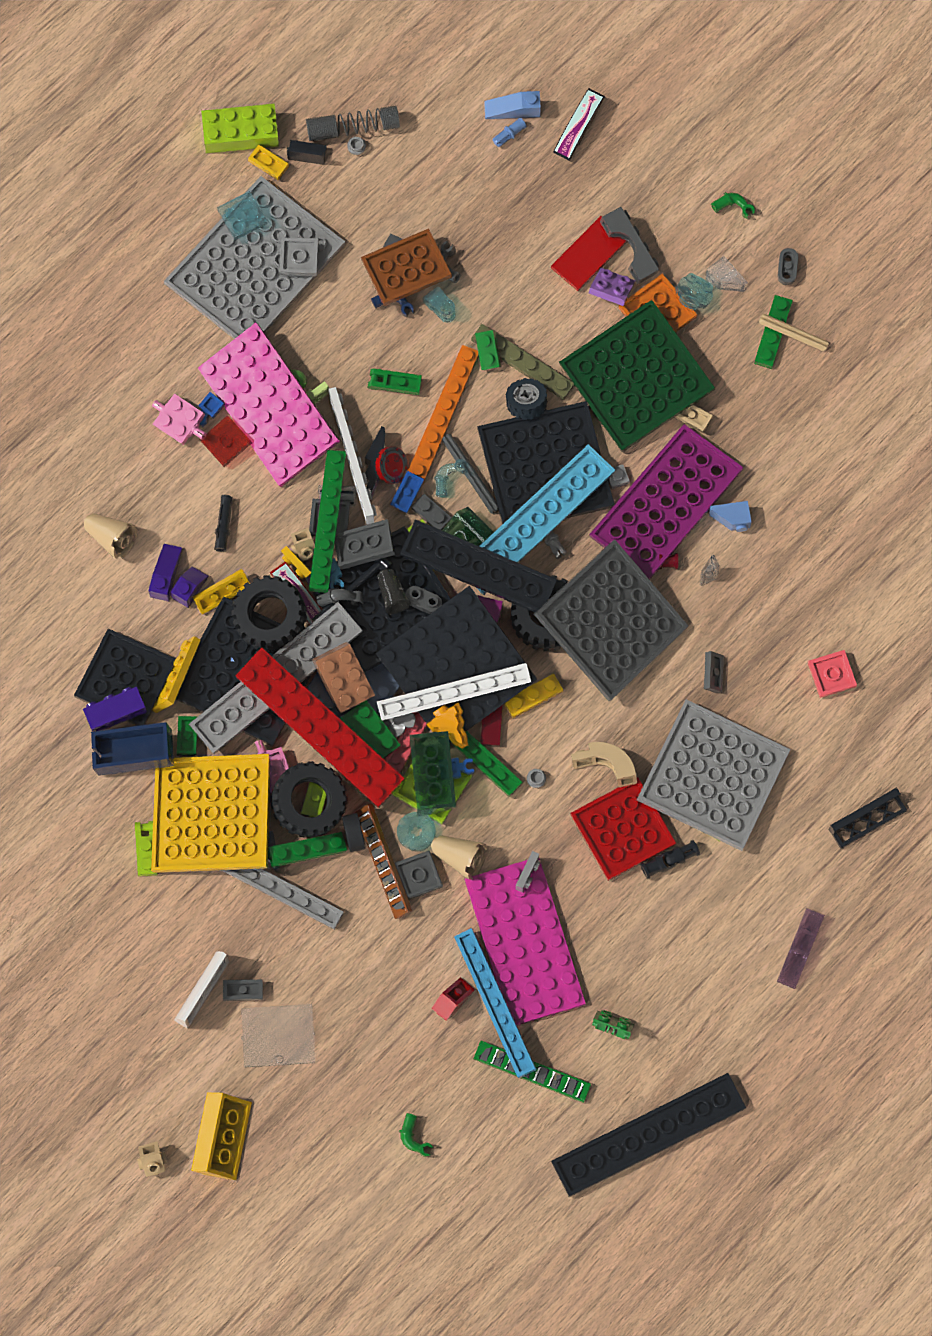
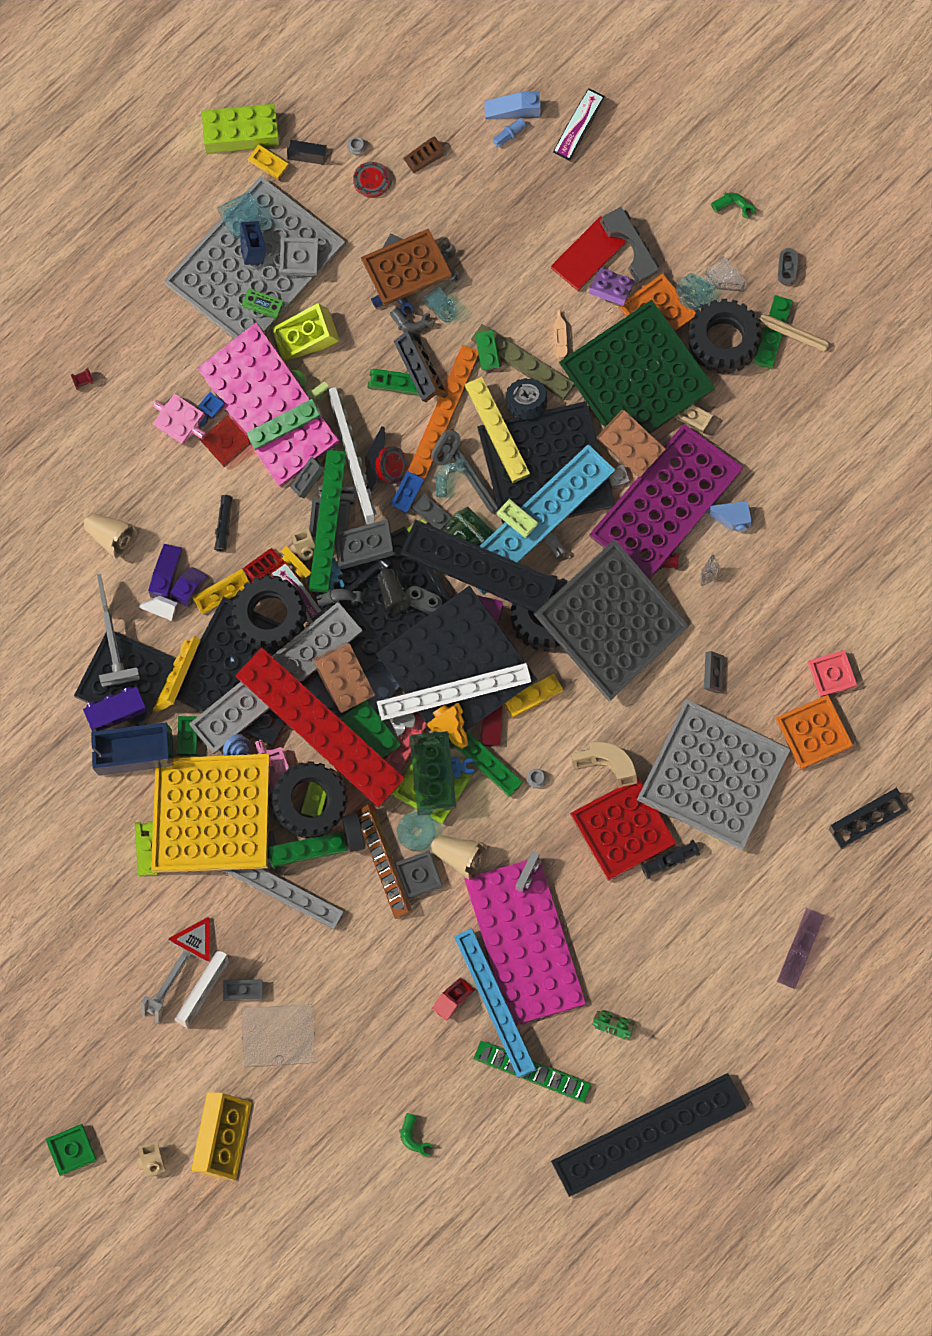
dark grey piece [306,105,400,142] -> none
none -> green plate [45,1124,97,1176]
none -> dark red bush [71,368,94,390]
none -> light grey piece [97,574,140,687]
none -> white tile [139,596,177,621]
none -> light grey piece [141,917,210,1024]
none -> medium blue plate [223,734,250,756]
none -> dark blue slope [240,221,266,265]
none -> bright green tile [242,288,284,320]
none -> red slope [242,548,284,582]
none -> plate [246,399,322,450]
none -> neon yellow slope [272,303,340,361]
none -> dark grey plate [290,457,325,499]
none -> tile [353,162,390,198]
none -> dark grey piece [390,307,434,333]
none -> black fence [394,331,448,402]
none -> reddish brown slope [403,136,444,173]
none -> dark grey plate [431,429,461,466]
none -> light yellow plate [465,377,530,483]
none -> yellowish green plate [497,499,538,539]
none -> light nougat piece [554,310,567,360]
none -> nougat brick [596,410,665,477]
none -> black tyre [689,299,761,374]
none -> orange plate [775,695,853,770]

